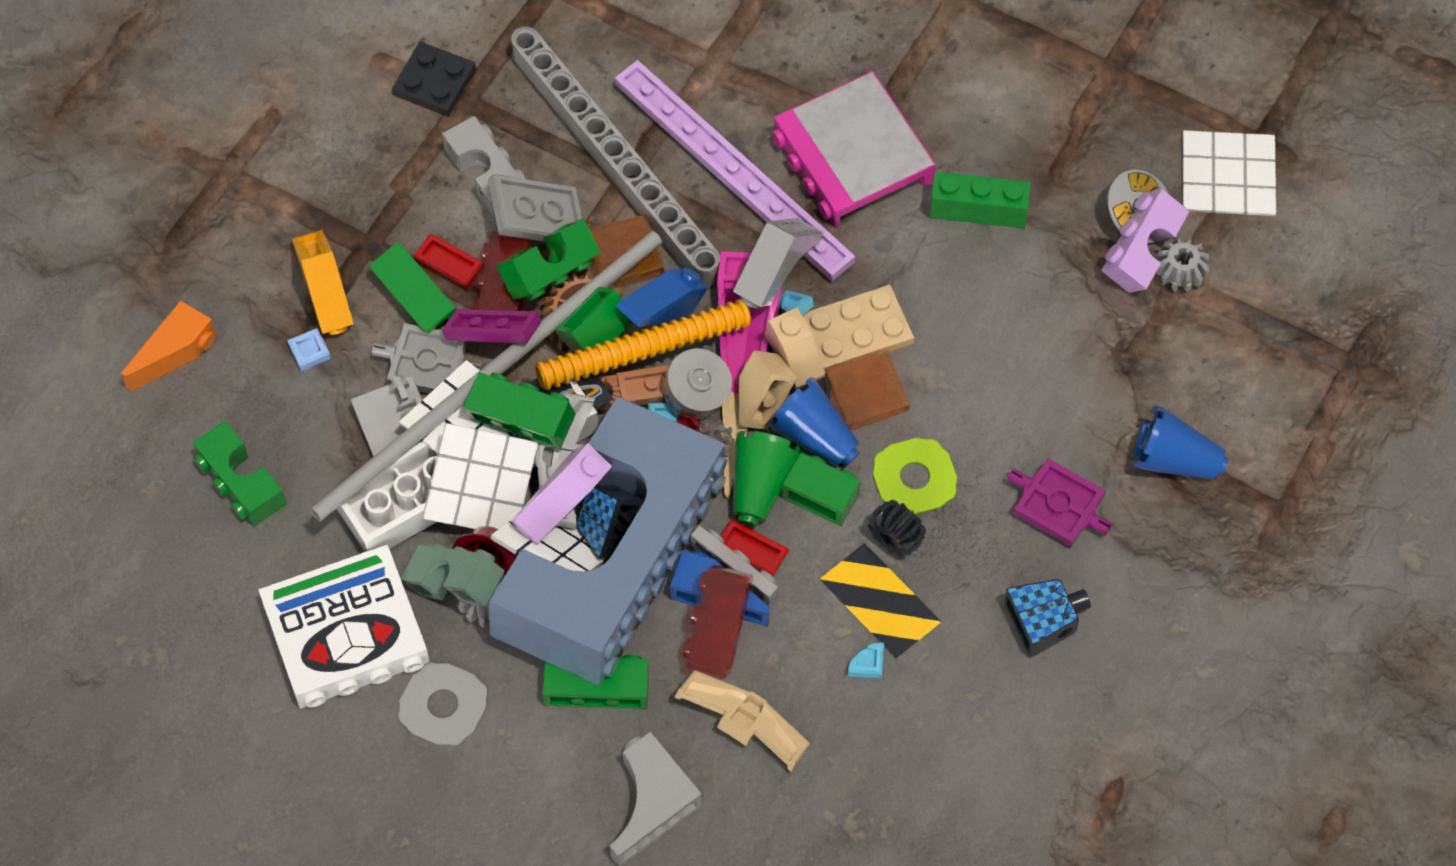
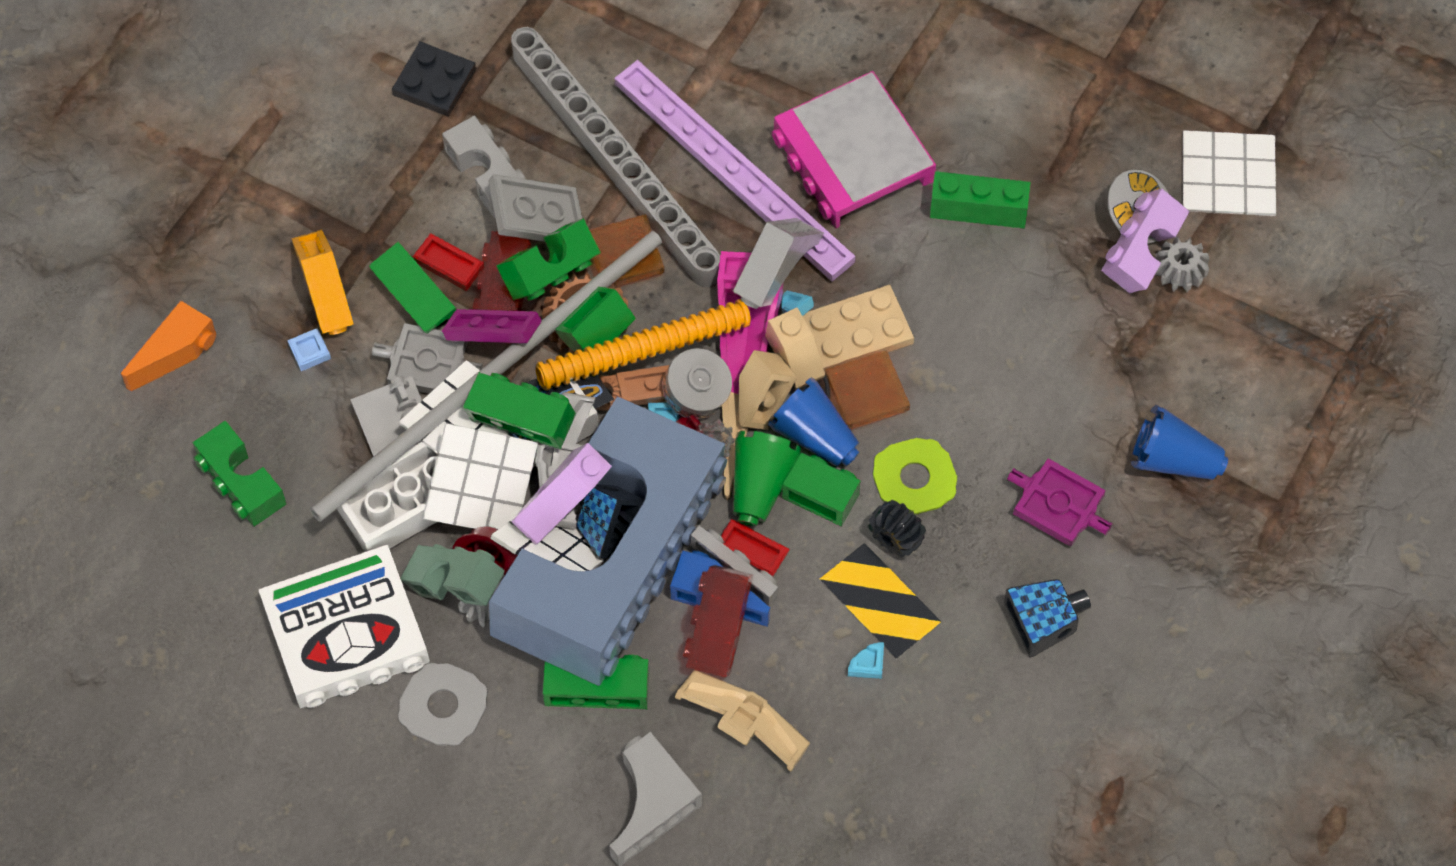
blue slope [616,268,709,327] -> none

